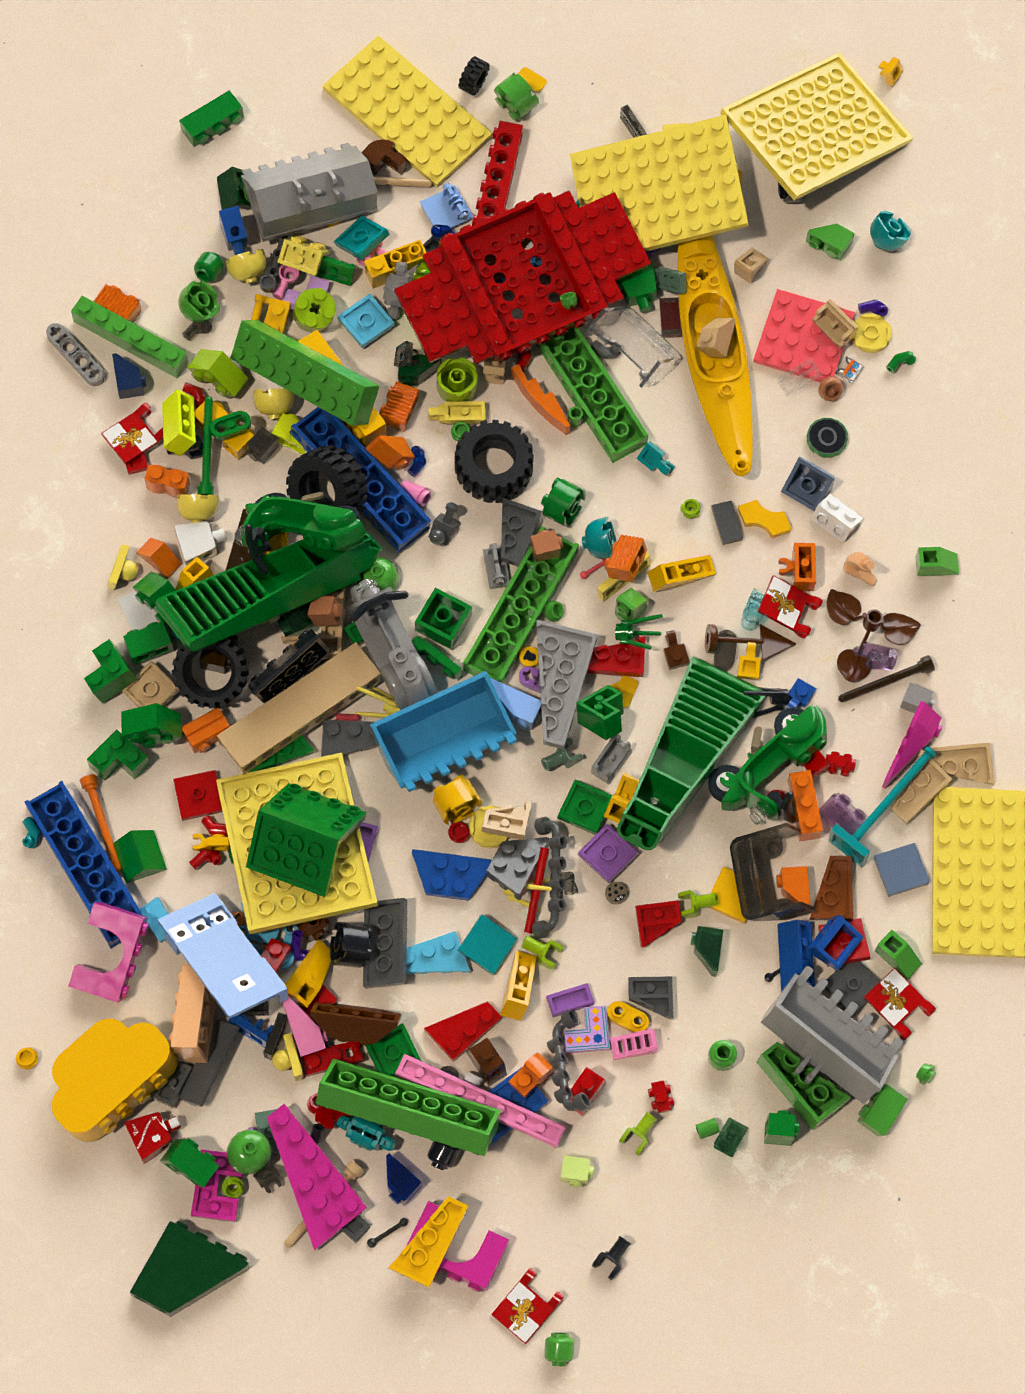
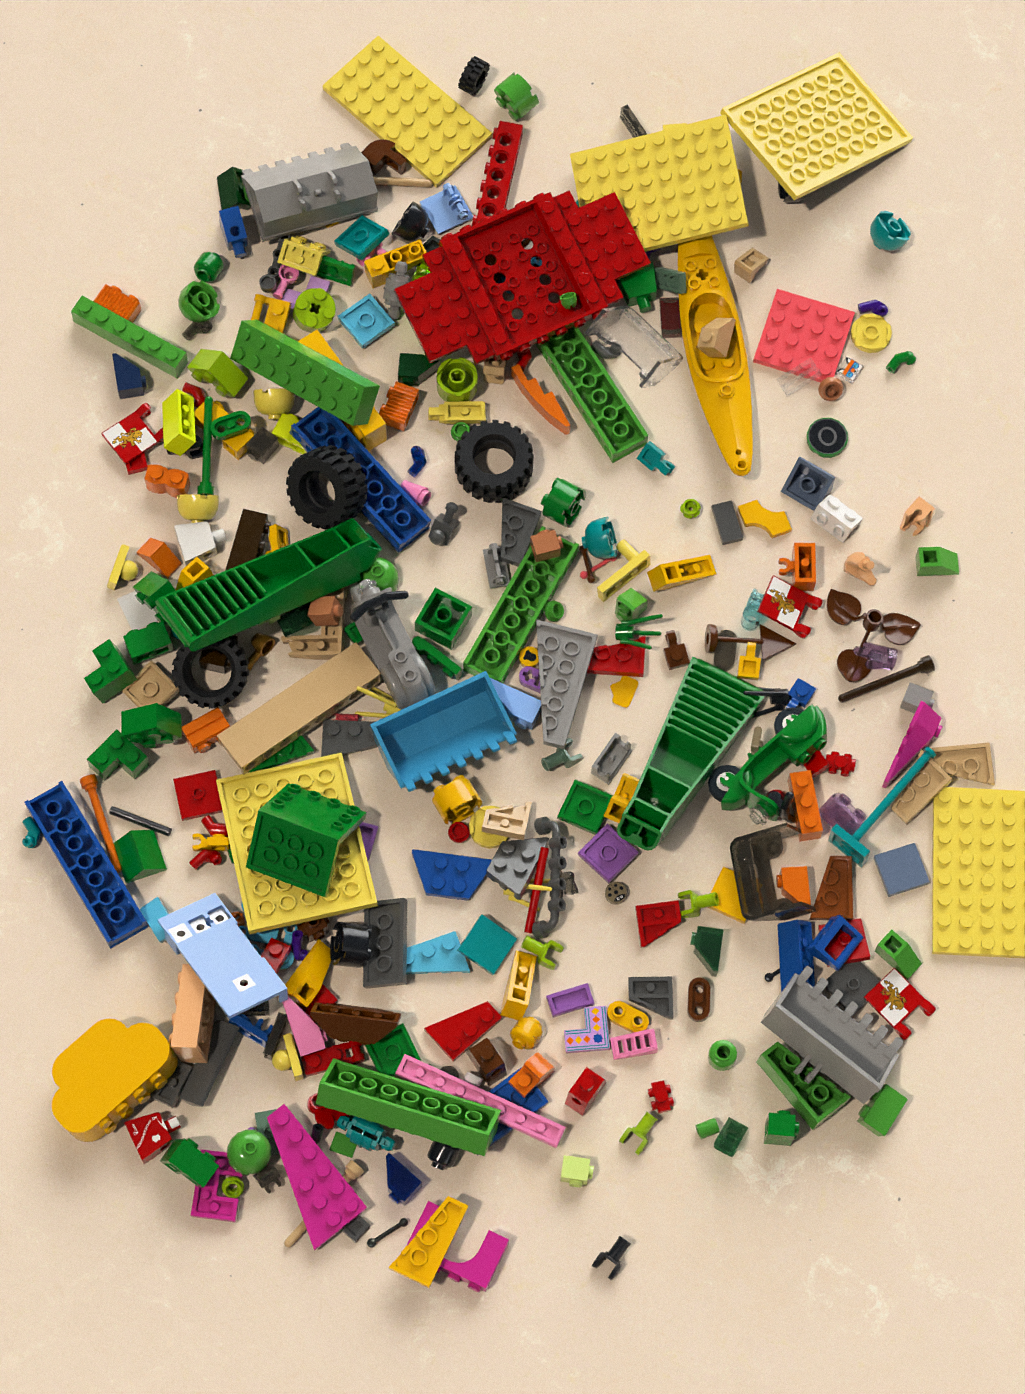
yellow plate [16,1047,38,1070] -> none
light grey beam [46,323,104,386] -> none
dark pink arch [68,902,149,1003] -> none
dark green slope [130,1221,250,1317] -> none
green brick [179,90,244,147] -> none
light yellow cylinder [225,249,267,284] -> none
green piece [235,492,366,575] -> none
black slope [248,629,331,703] -> none
orange slope [365,435,415,470] -> none
clear smoke tile [394,341,419,368] -> none
clear blue arm [431,224,455,238] -> none
flag [491,1268,564,1344] -> none
yellow sticker [518,67,547,92] -> none
bright green head [544,1332,574,1367] -> none
dark grey bar [547,1009,591,1112] -> none
bright green hinge [568,406,583,427] -> none
green brick [576,685,624,740] -> none
orange brick [605,534,647,582] -> none
bright green slope [806,224,854,261] -> none
tan hinge [812,299,858,349] -> none
yellow tile [878,57,903,86] -> none
bright green plate [916,1063,936,1085] -> none
none -> black bar [109,806,172,837]
none -> pearl gold bar [248,633,275,671]
none -> bright green sticker [329,1132,357,1158]
none -> black cylinder [391,202,429,243]
none -> yellow head [510,1017,543,1050]
none -> reddish brown hinge [579,545,595,583]
none -> reddish brown plate [687,977,710,1022]
none -> light nougat hinge [900,496,935,536]

